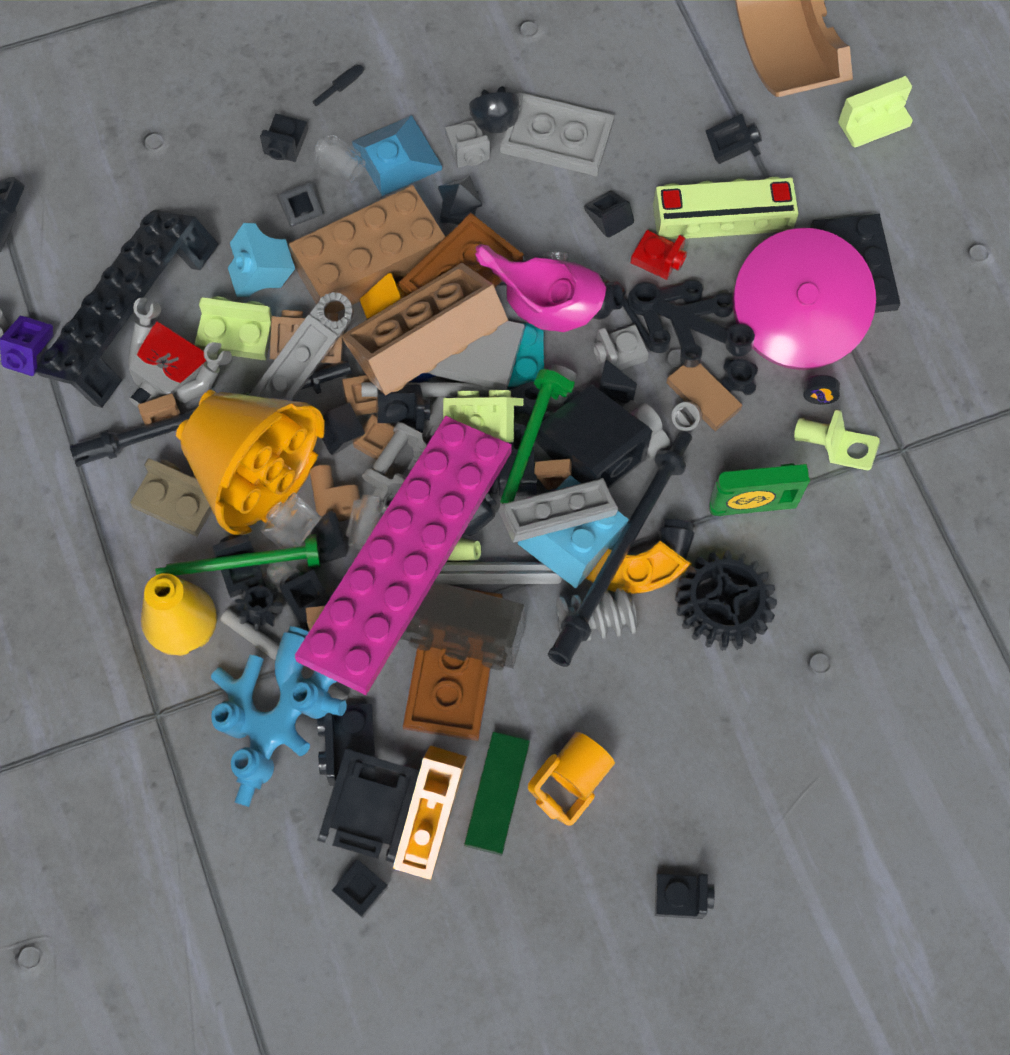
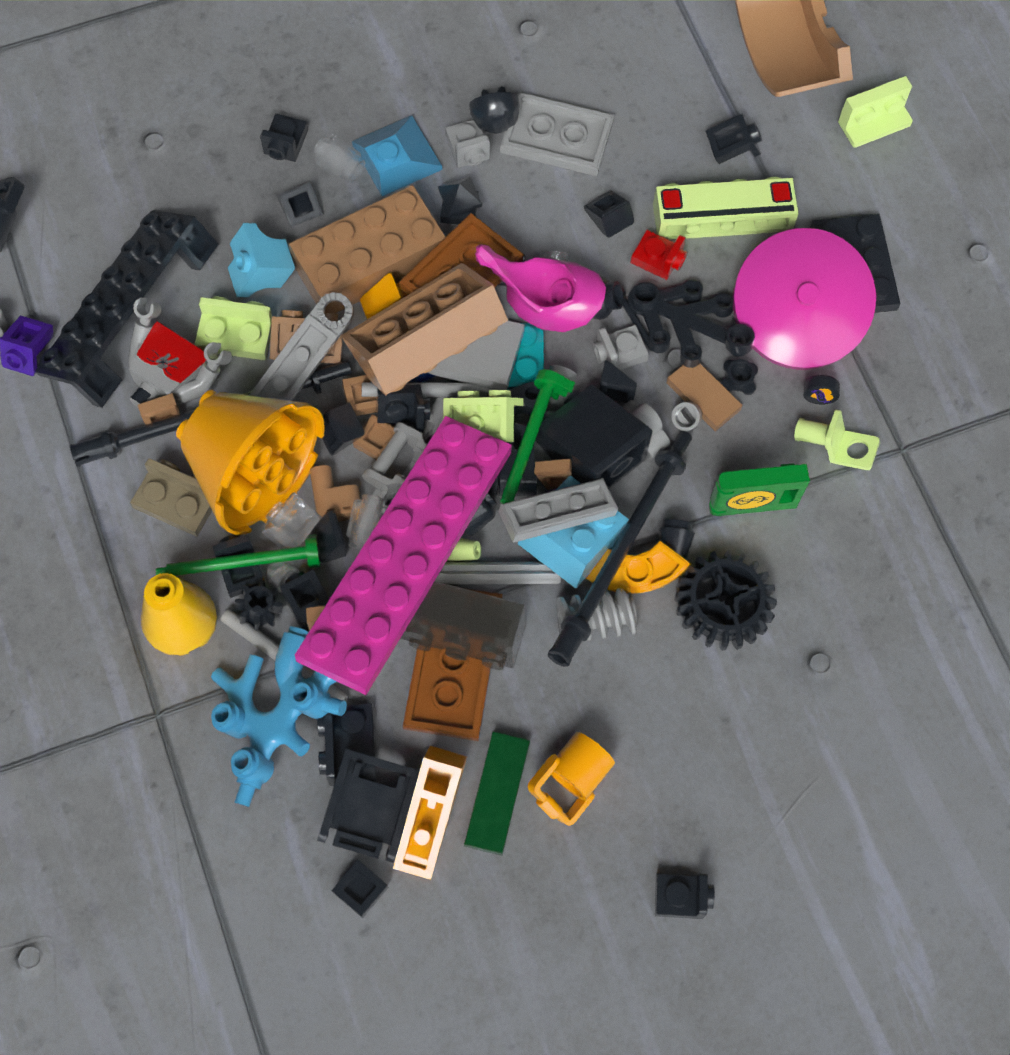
black piece [312,65,364,106] -> none

